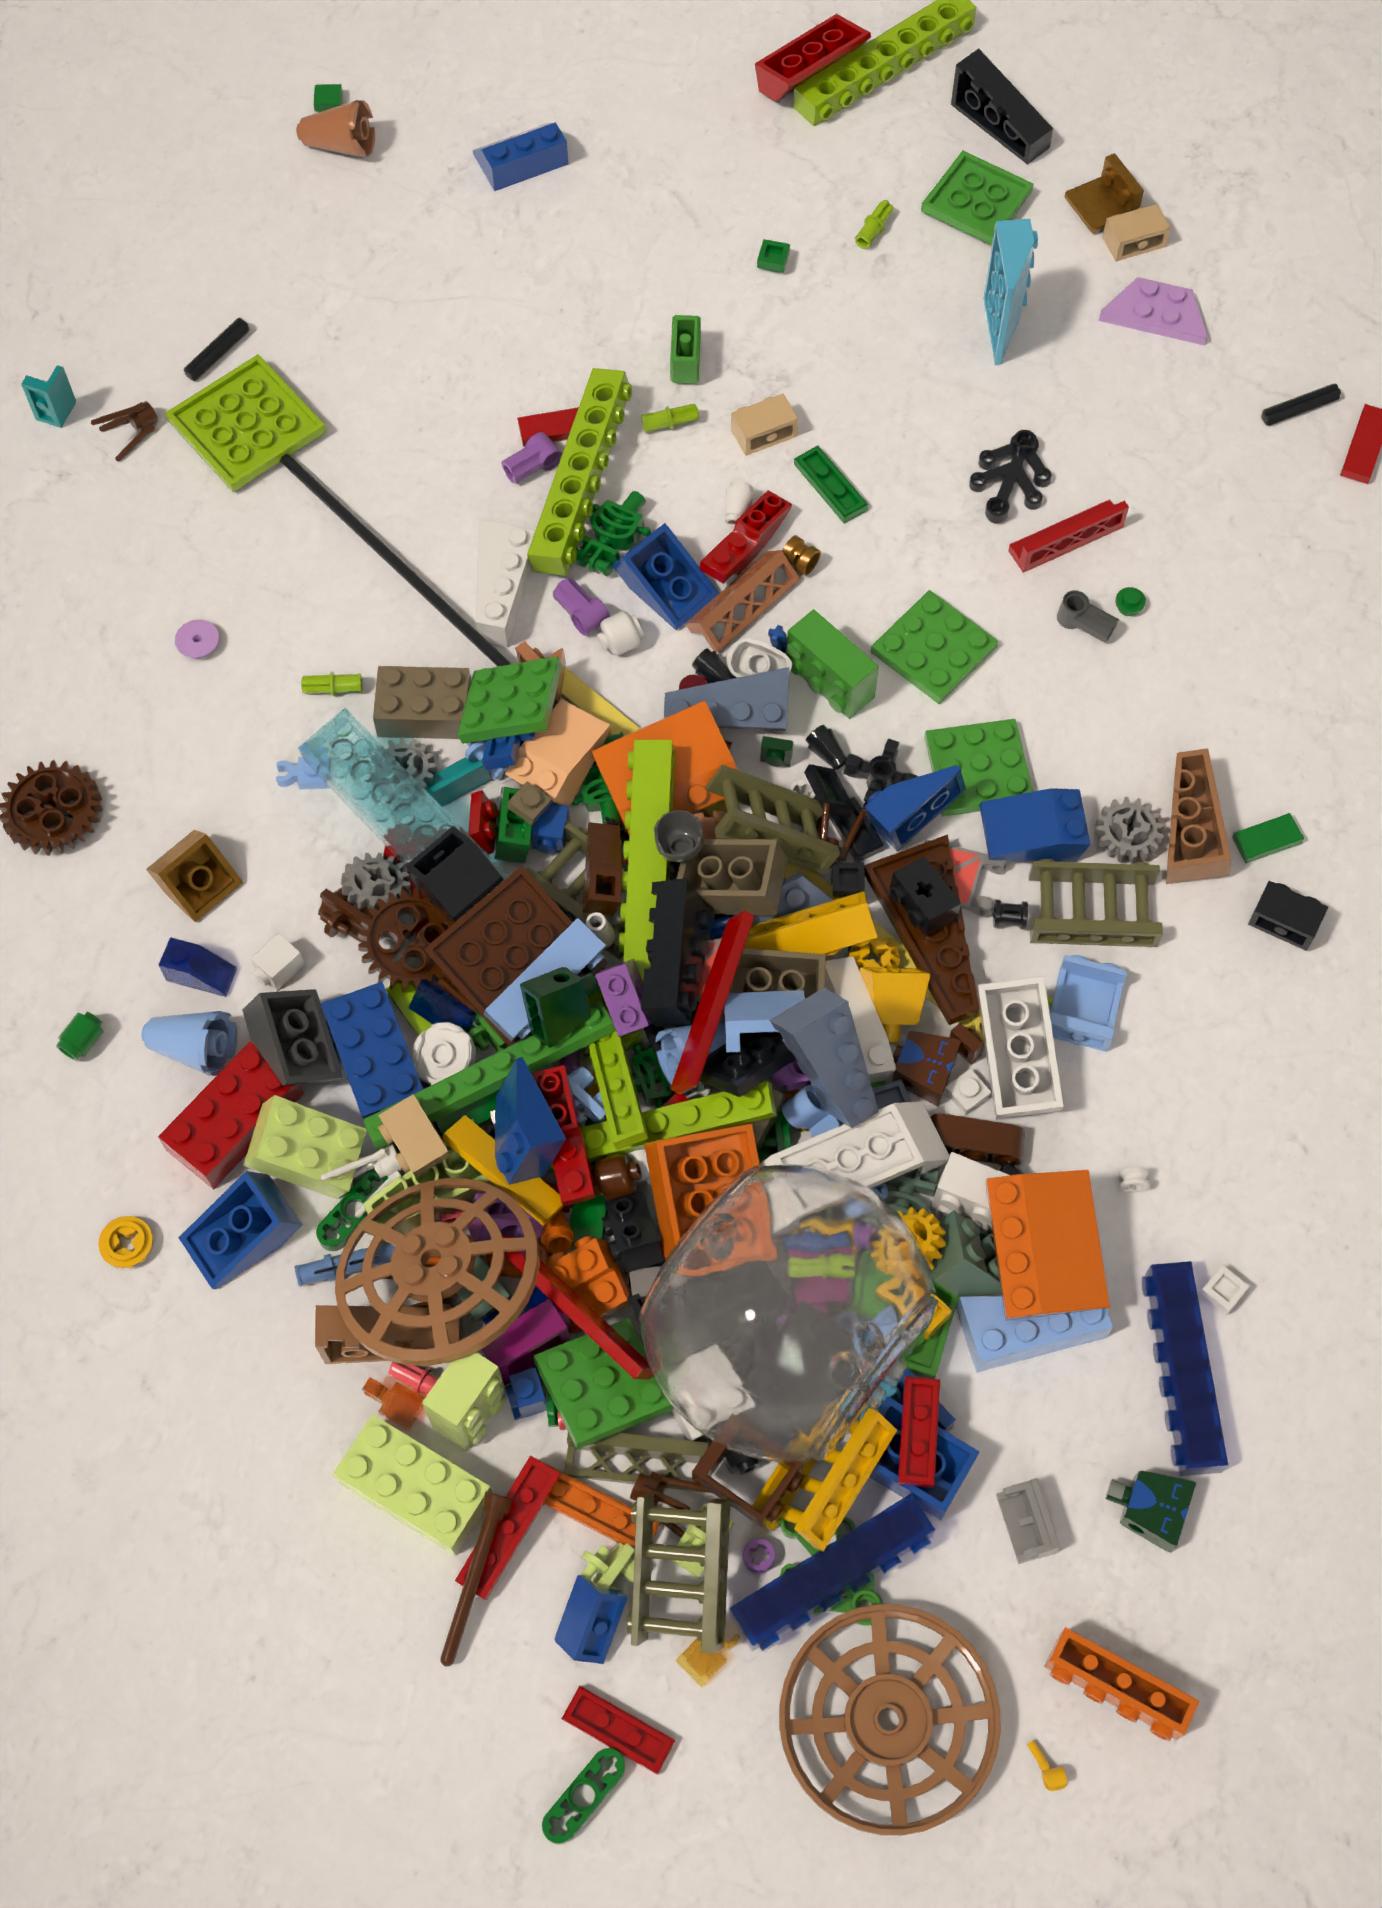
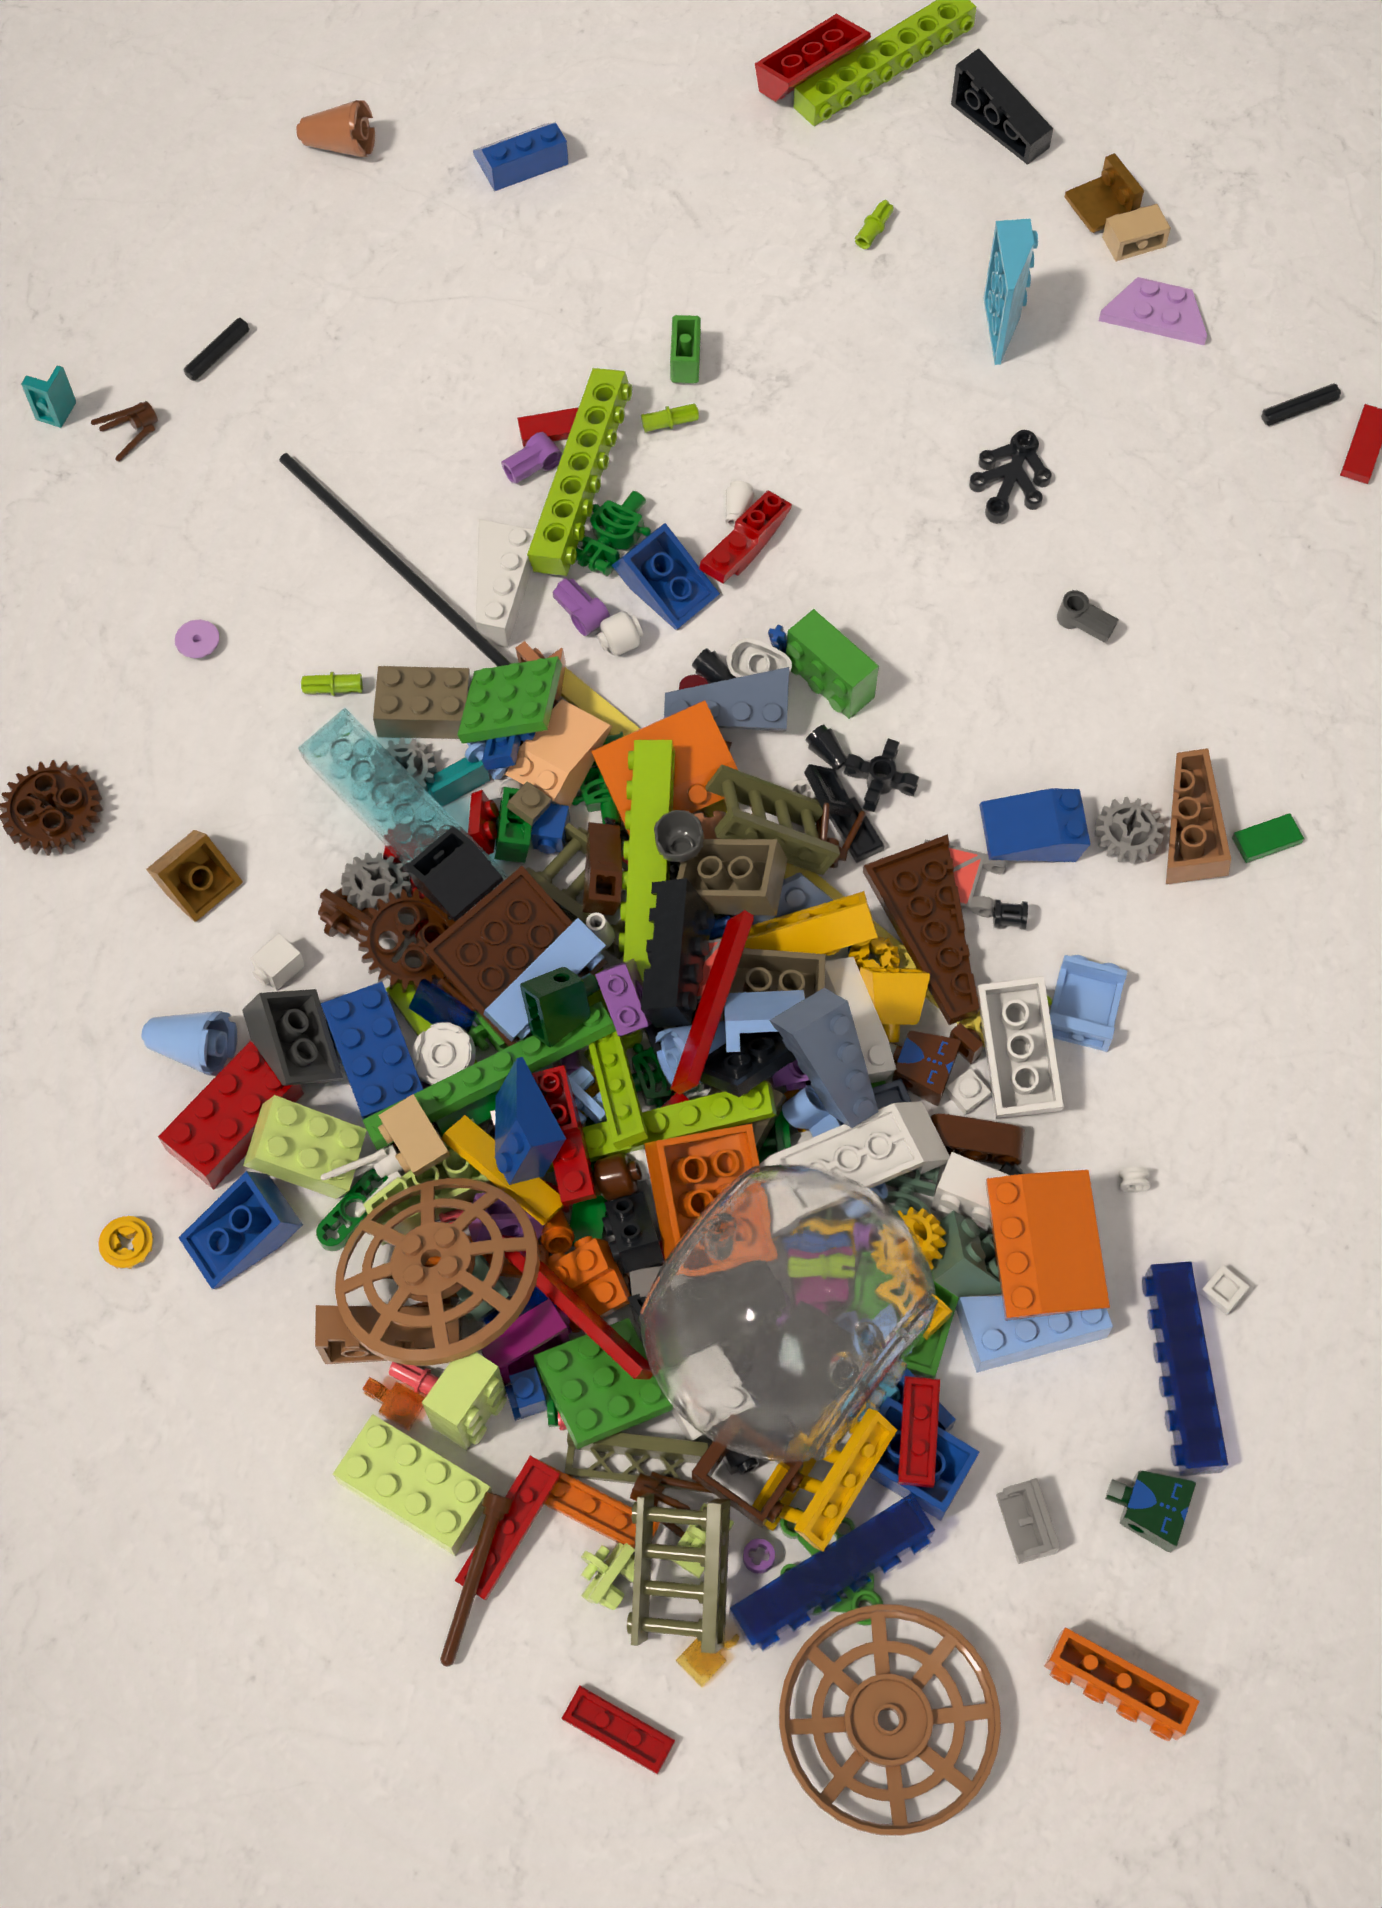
green brick [56,1012,104,1061] -> none
clear blue slope [158,937,237,997] -> none
lime plate [165,354,327,492] -> none
light blue plate [276,756,331,790] -> none
medium blue pin [294,1243,395,1287] -> none
green tile [313,84,343,112] -> none
green beam [542,1748,625,1845] -> none
blue panel [554,1575,628,1664] -> none
nougat fence [685,550,800,652] -> none
tan brick [731,393,798,456] -> none
green plate [757,239,790,273] -> none
dark green plate [760,736,793,767] -> none
pearl gold wheel [782,535,821,576] -> none
green tile [794,445,868,524] -> none
black panel [831,862,865,897] -> none
blue slope [865,765,966,852] -> none
bright green plate [871,590,998,704] -> none
black brick [889,856,961,937] -> none
bright green plate [921,150,1034,245] -> none
bright green plate [924,719,1033,817] -> none
red fence [1008,499,1129,573] -> none
yellow hand [1027,1740,1067,1791] -> none
olive fence [1029,859,1163,947] -> none
green plate [1115,587,1146,616] -> none
black brick [1248,881,1328,951] -> none

